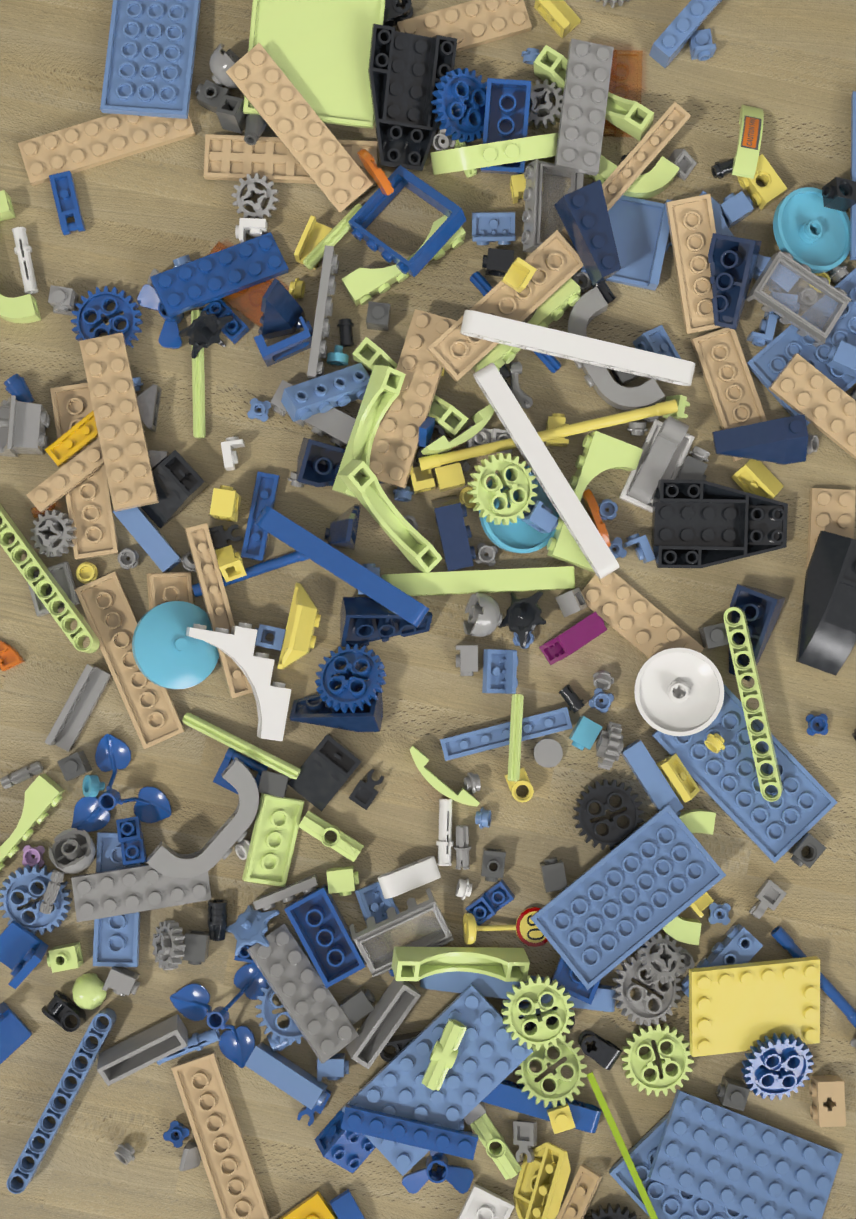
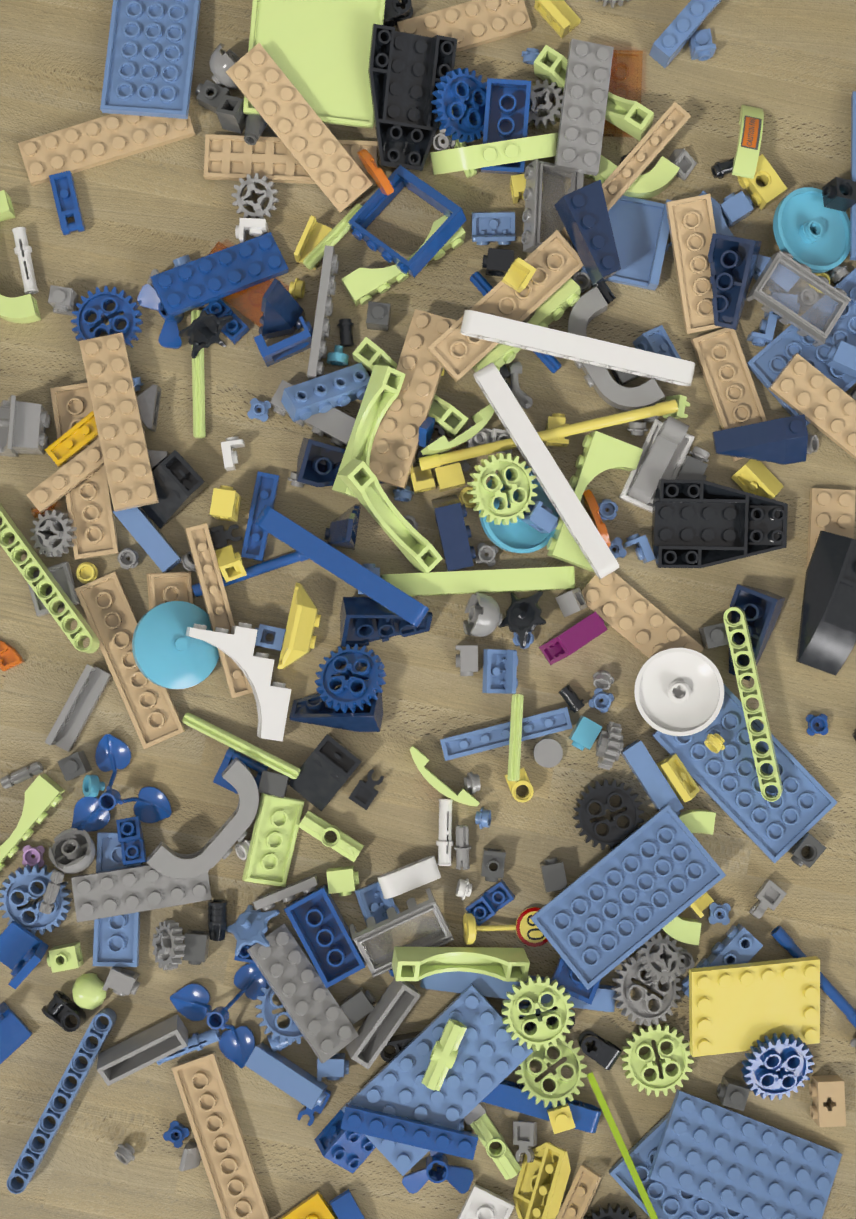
blue cone [4,374,35,403] -> none

